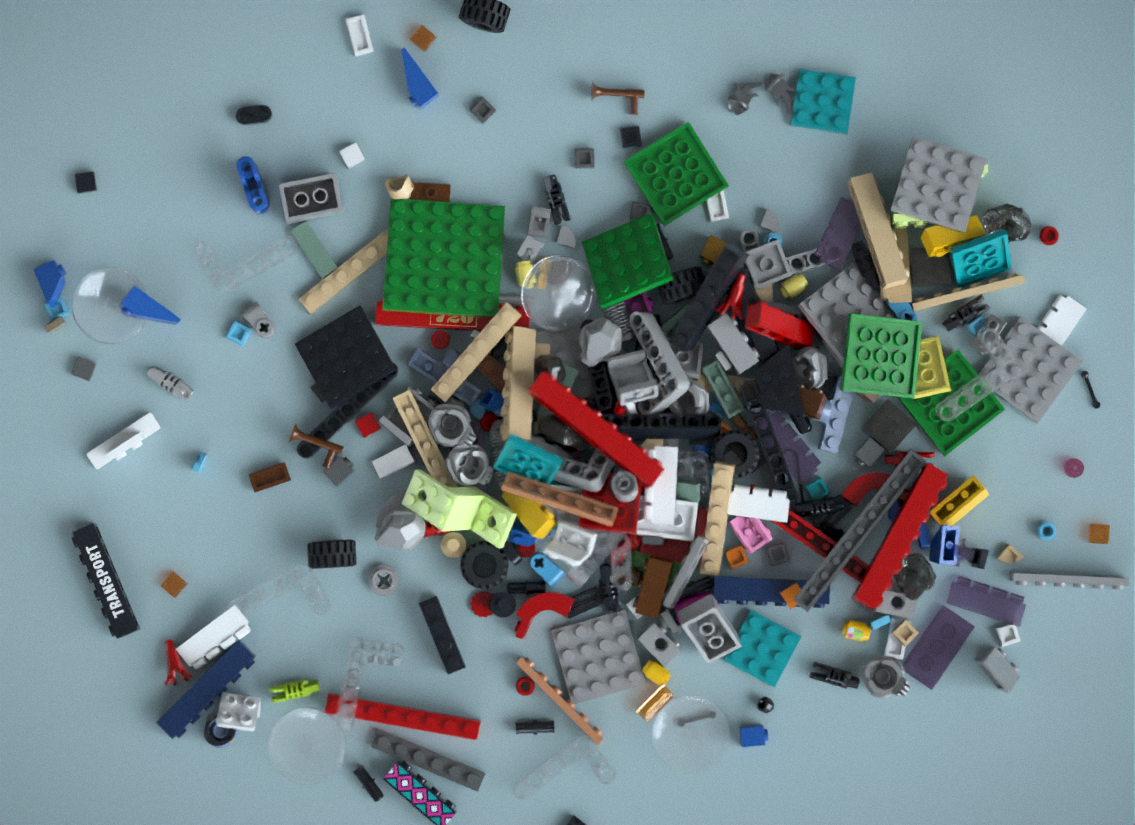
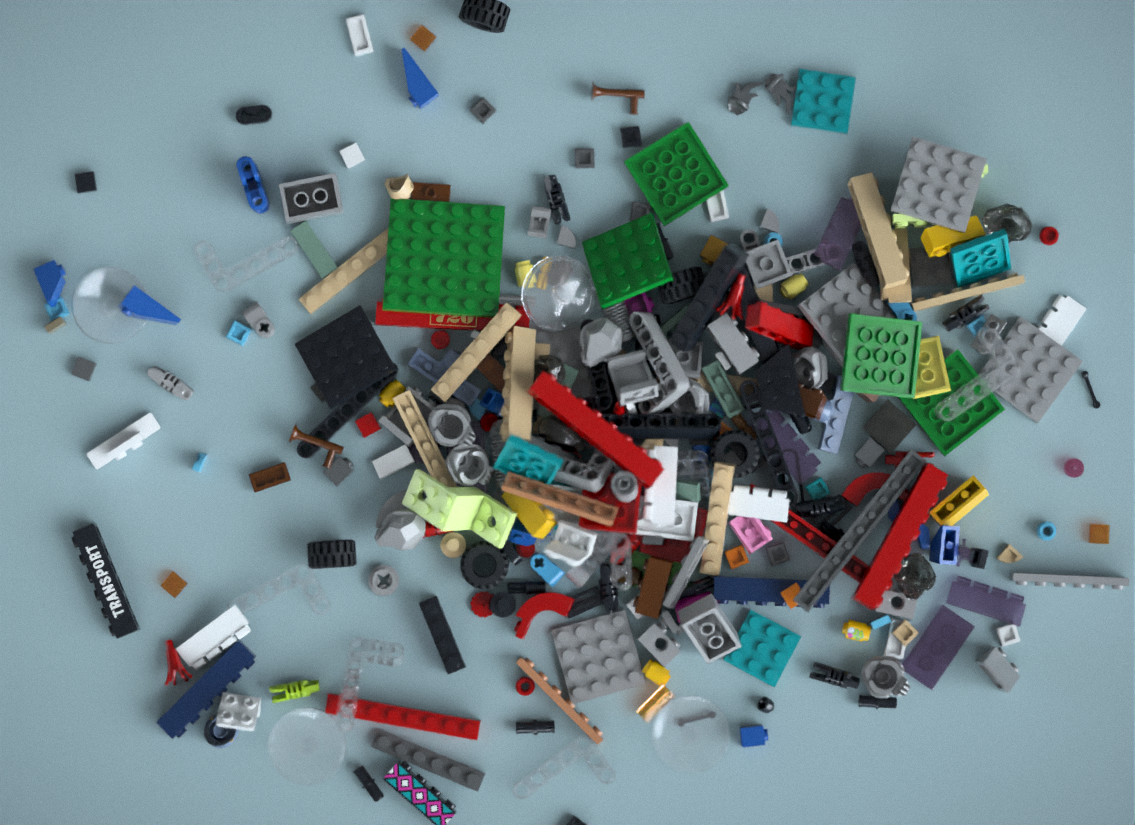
light grey hinge [517,235,545,263] -> none
none -> yellow brick [379,379,406,408]
none -> black axle [858,695,897,710]

